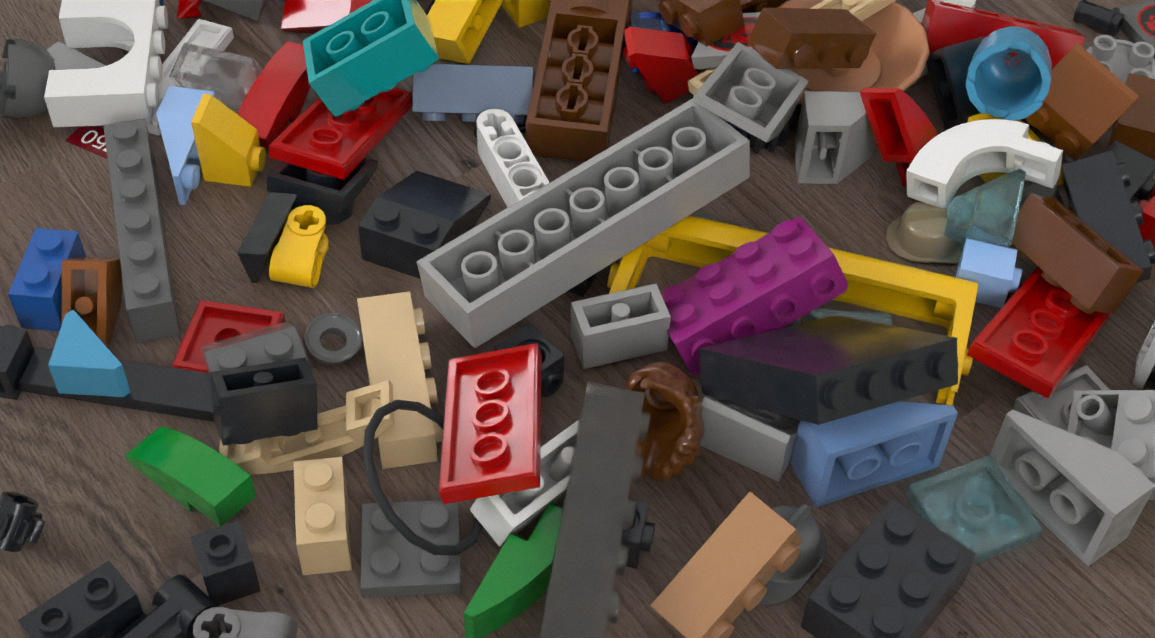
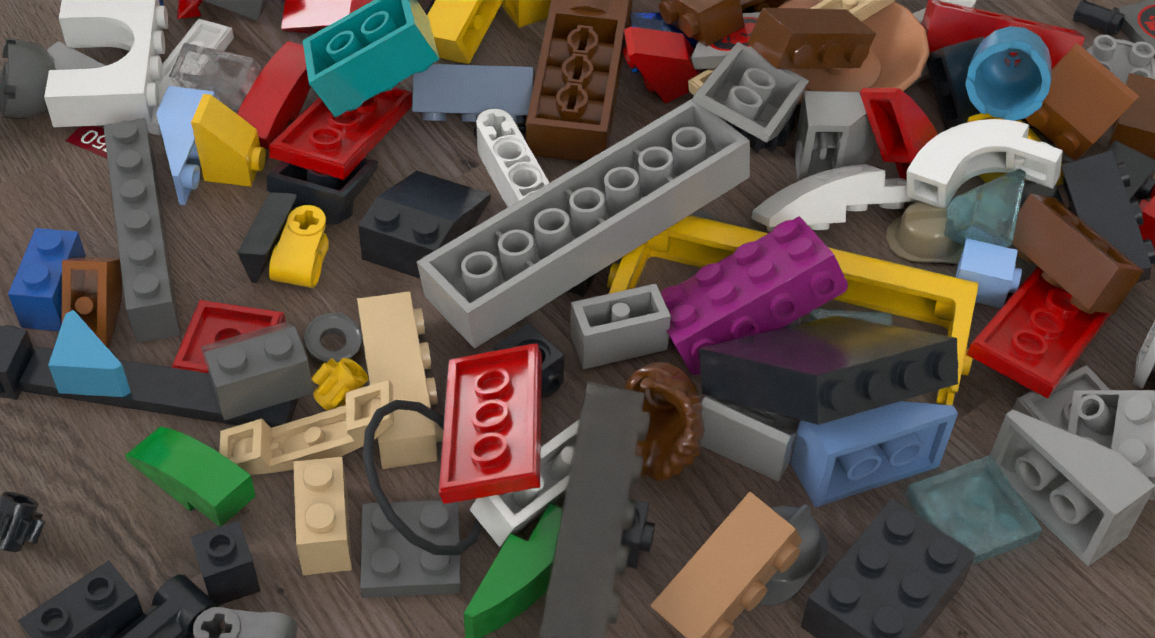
black brick [211,357,318,446] -> none
none -> yellow gear [311,358,369,411]
none -> white slope [752,164,918,232]

